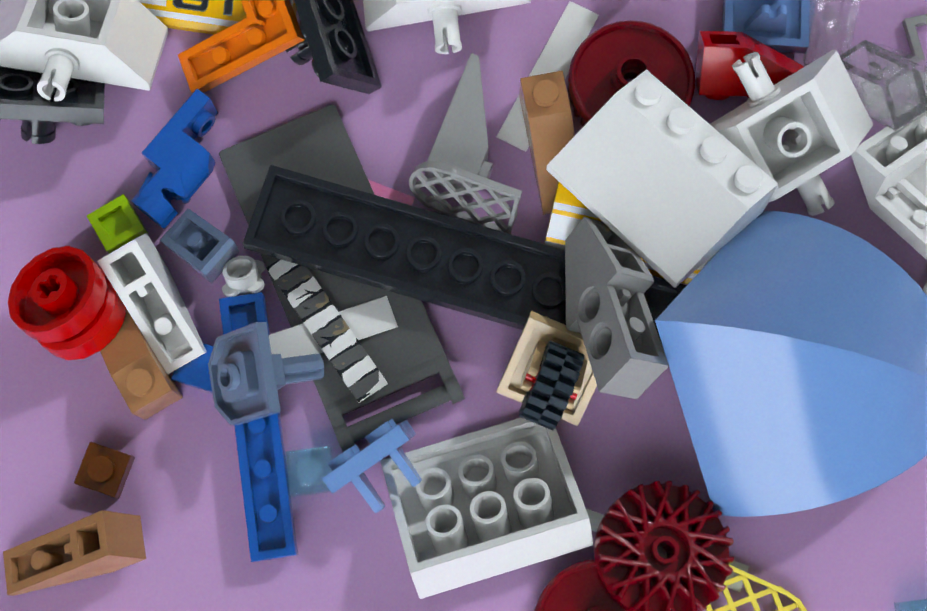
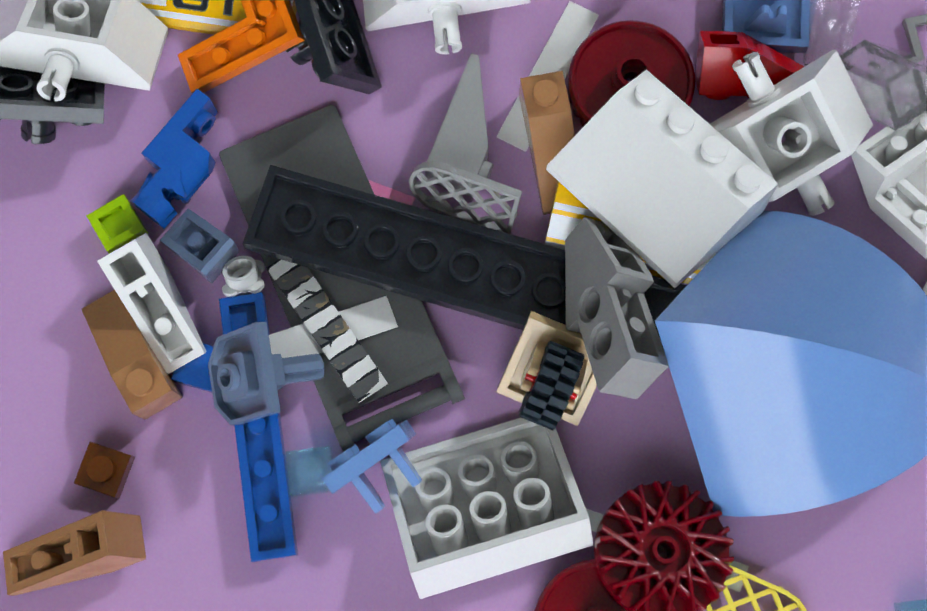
red wheel [7,246,127,361] -> none

